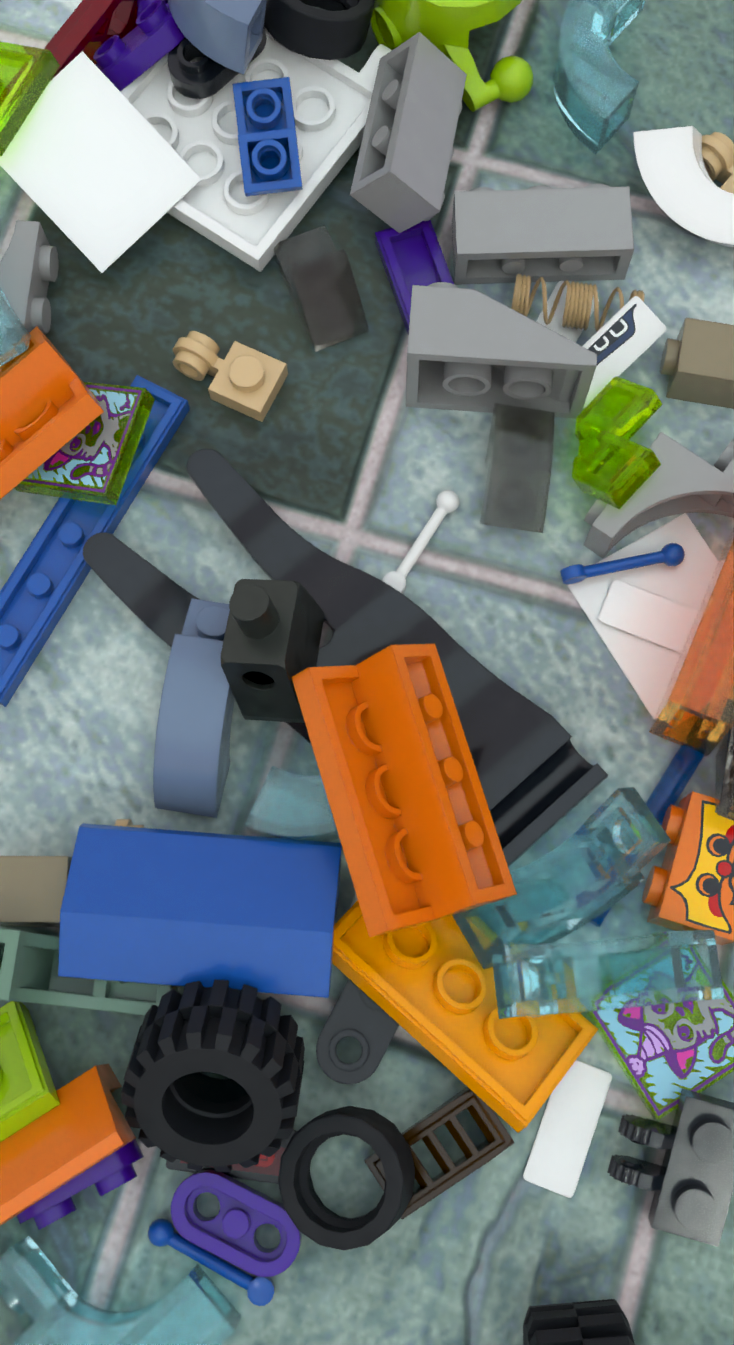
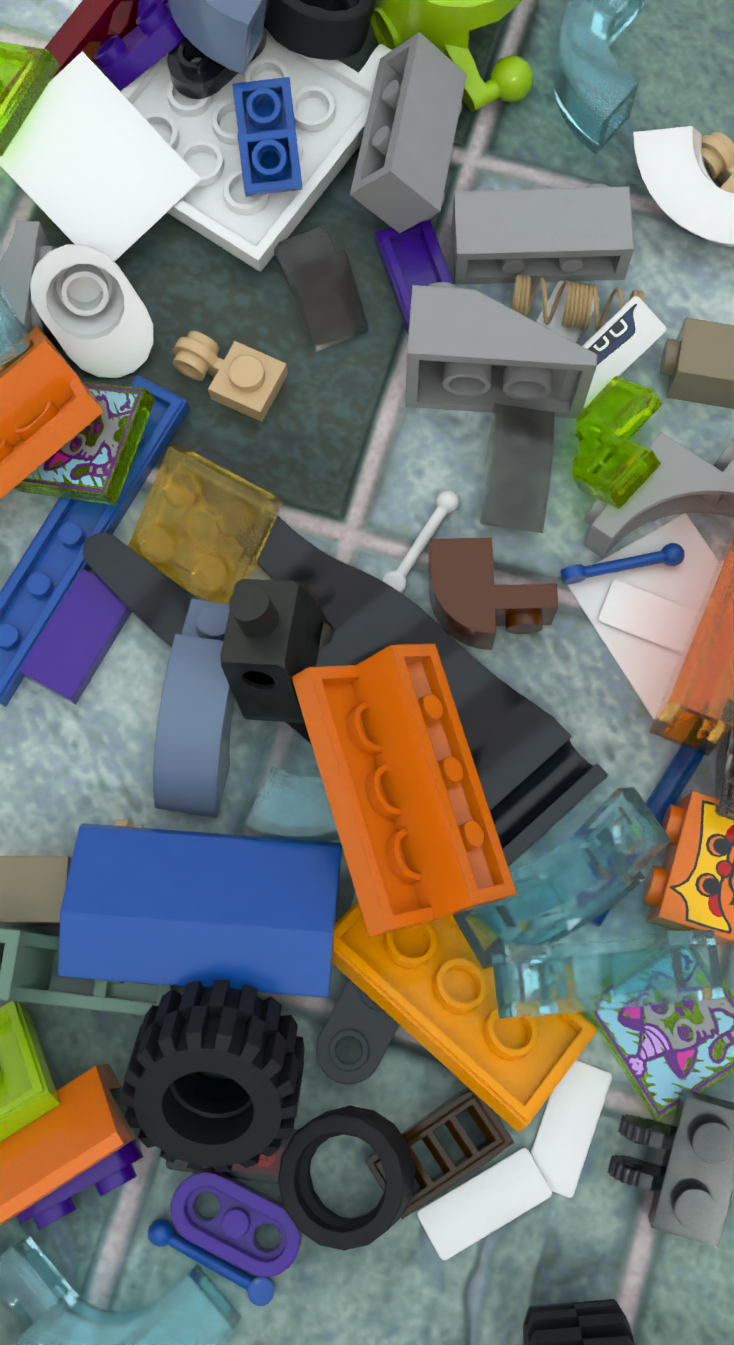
none -> dark purple tile [18,568,132,705]
none -> white piece [30,244,154,378]
none -> clear yellow plate [128,444,284,604]
none -> white sticker [417,1148,552,1260]
none -> reddish brown brick [428,538,558,650]

